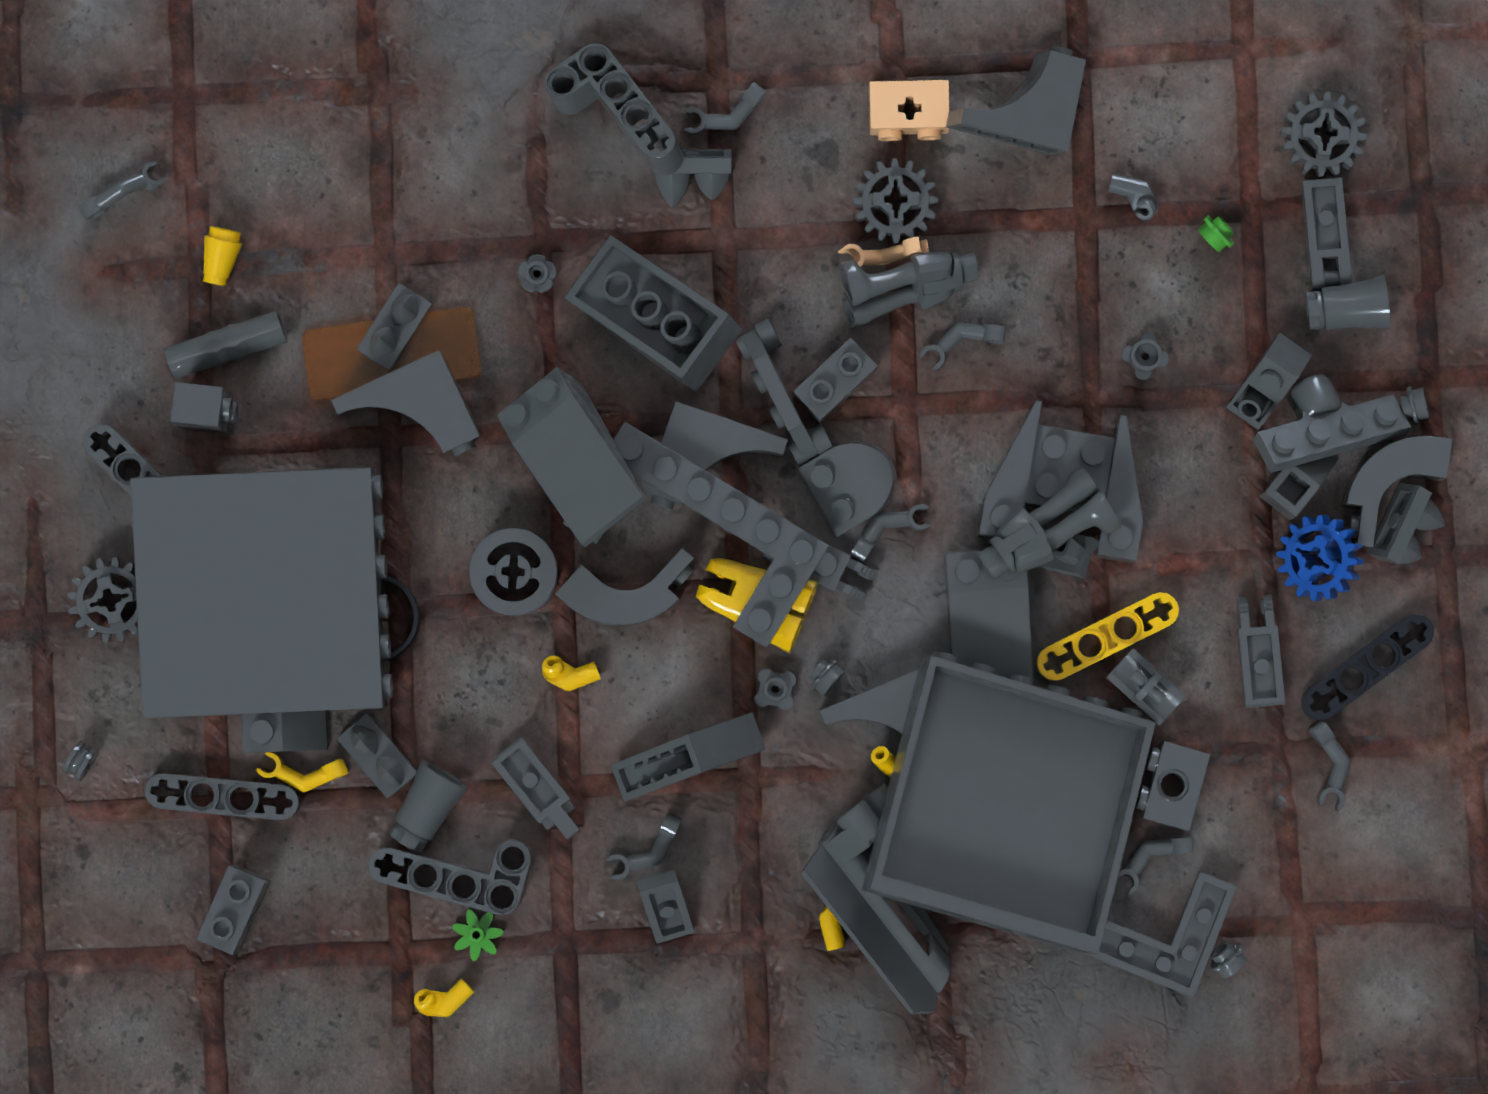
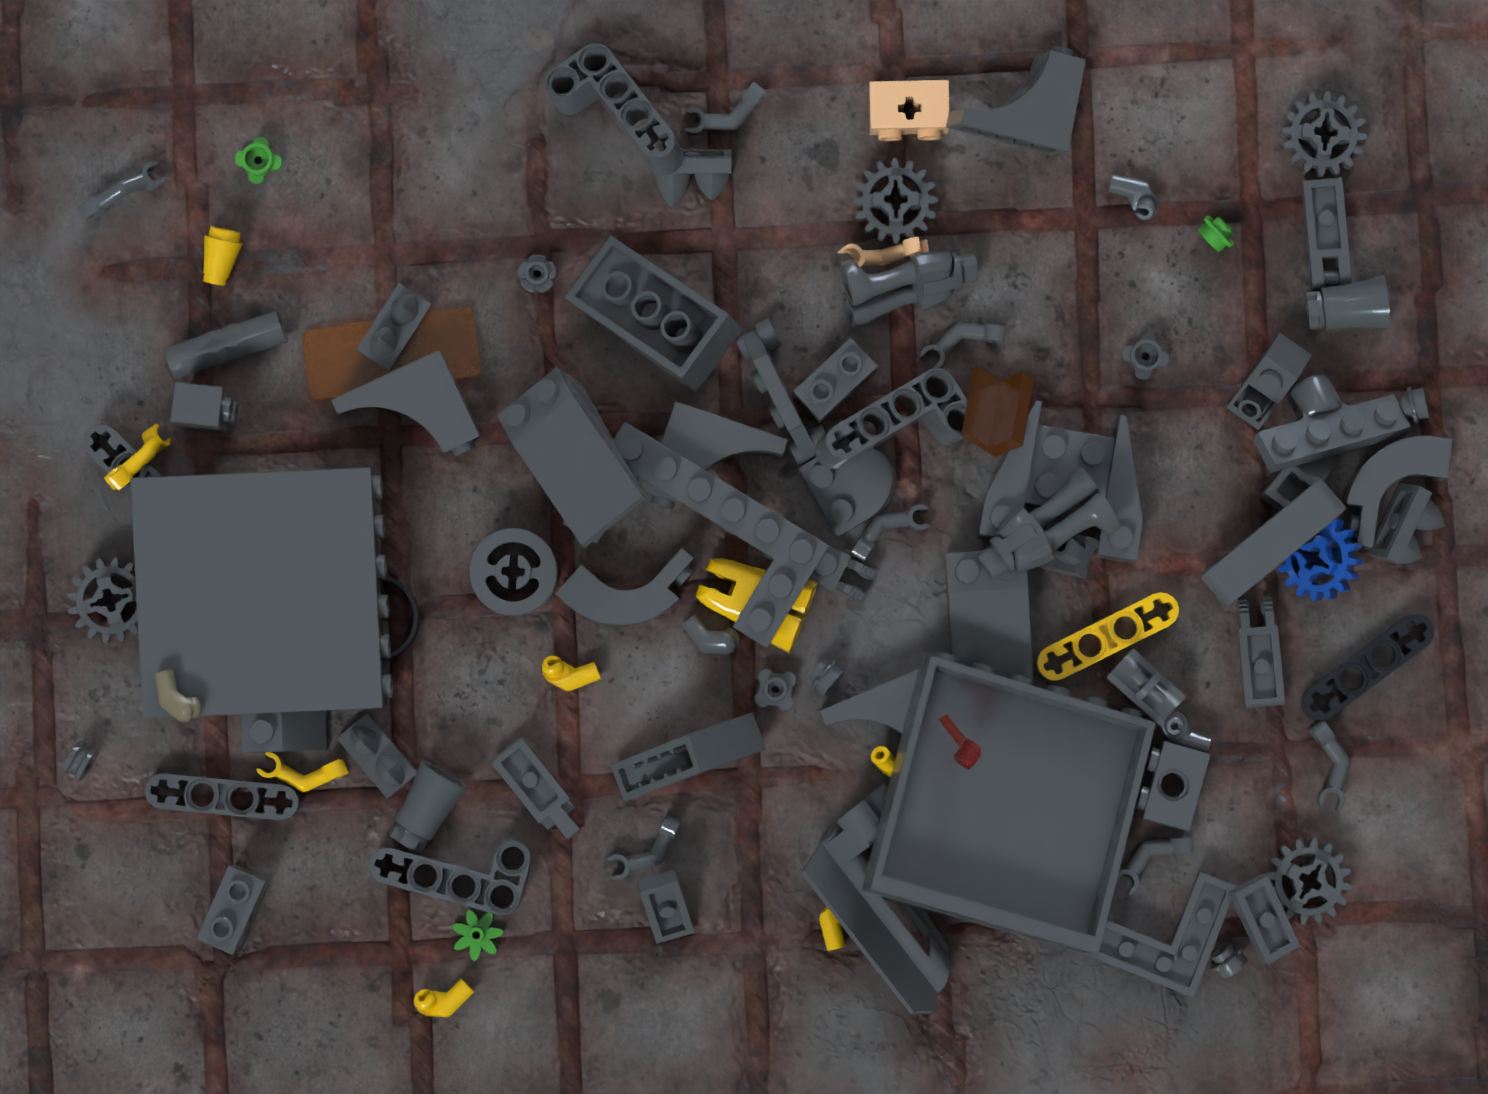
none -> yellow arm [104,424,171,491]
none -> dark tan arm [154,669,202,722]
none -> bright green plate [235,137,282,184]
none -> dark grey arm [681,613,740,655]
none -> dark grey beam [815,368,968,469]
none -> clear red hand [939,714,981,770]
none -> reddish brown panel [961,366,1034,457]
none -> flat silver arm [1161,711,1212,753]
none -> dark grey beam [1200,478,1347,608]
none -> dark grey tile [1228,874,1300,965]
none -> dark grey gear [1264,838,1352,924]

